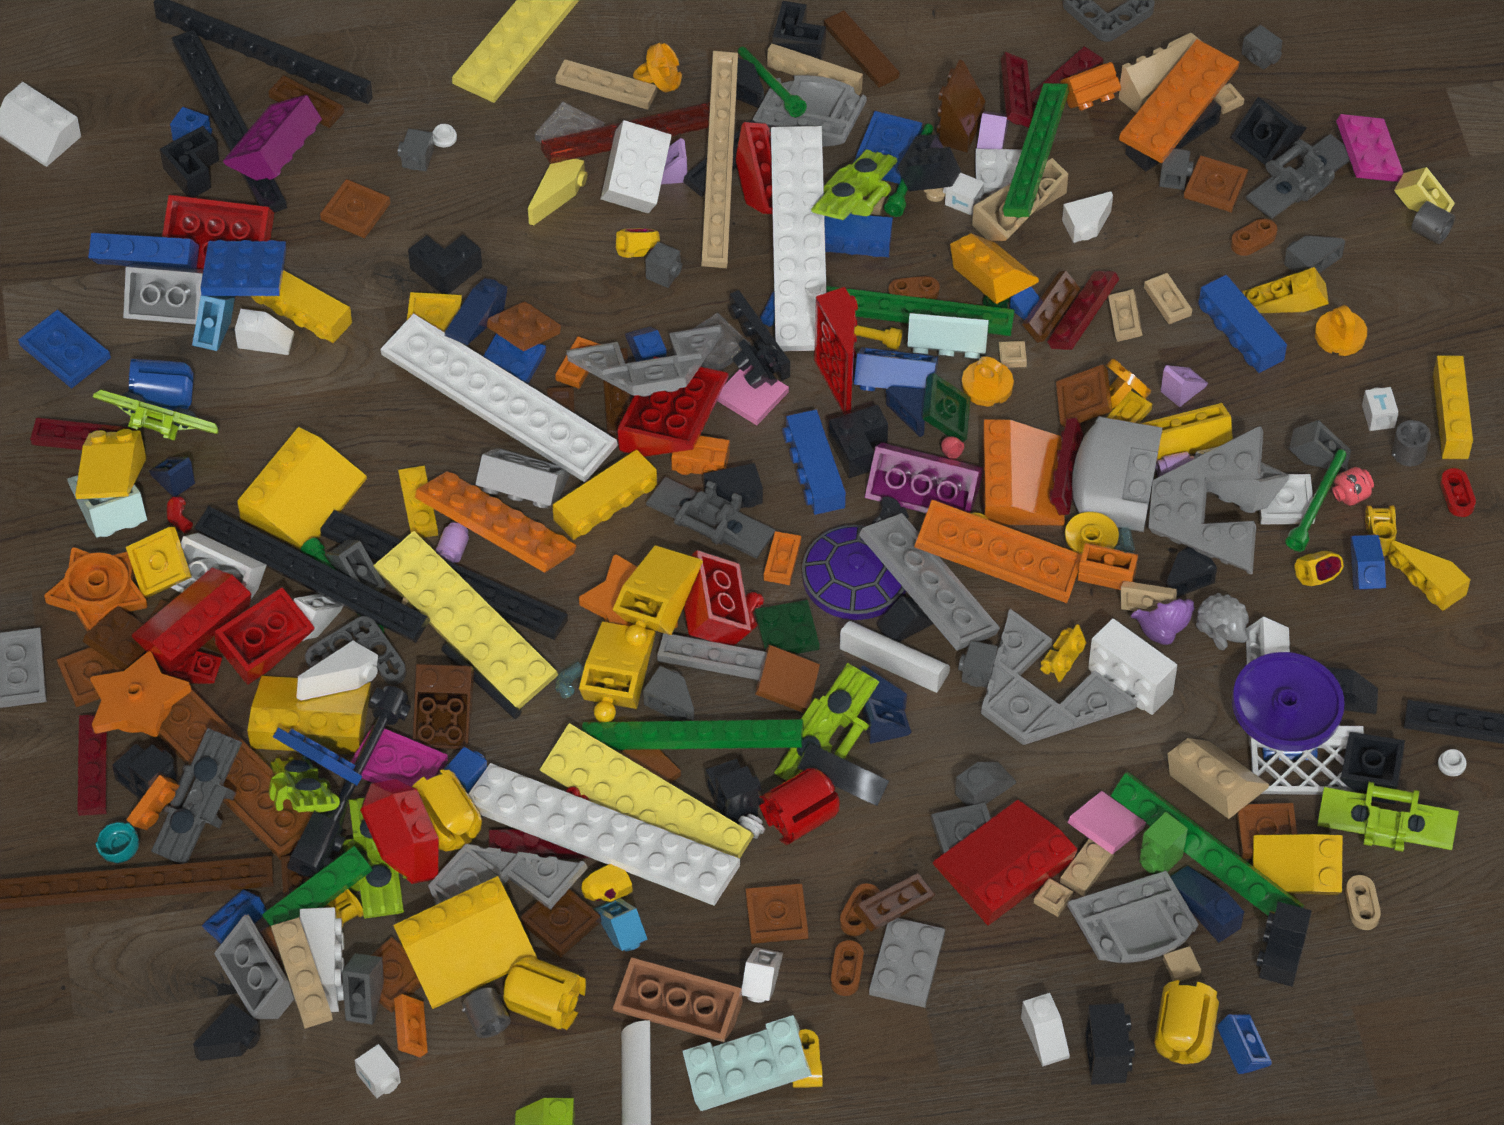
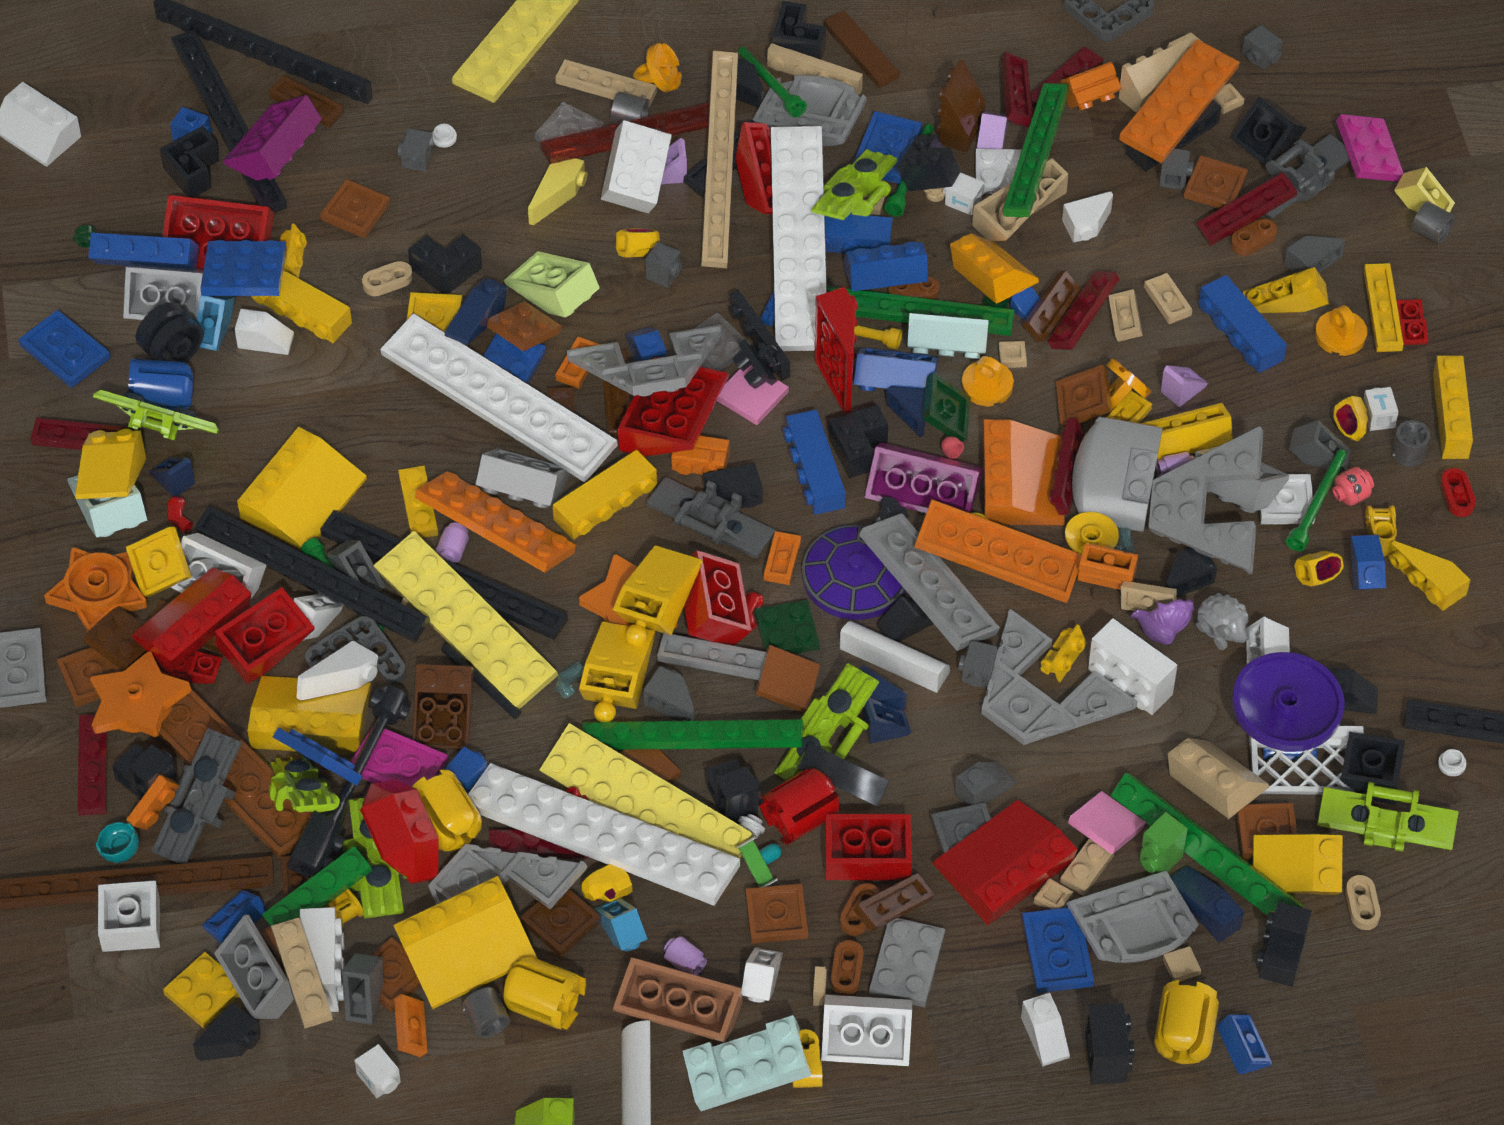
none -> dark green plate [73,225,96,248]
none -> white brick [98,881,160,952]
none -> black wheel [135,302,204,363]
none -> yellow plate [163,952,240,1029]
none -> yellow hinge [280,223,307,278]
none -> tan plate [362,261,413,296]
none -> yellowish green slope [504,251,600,318]
none -> flat silver piece [611,91,649,126]
none -> lavender brick [664,936,707,976]
none -> bright green piece [736,837,782,887]
none -> tan tile [813,966,827,1006]
none -> white slope [821,995,912,1066]
none -> red brick [825,814,912,880]
none -> blue slope [843,242,928,291]
none -> blue plate [1022,908,1094,993]
none -> dark red plate [1196,172,1297,246]
none -> yellow rock [1333,396,1368,441]
none -> yellow plate [1363,263,1404,352]
none -> red slope [1396,299,1428,345]

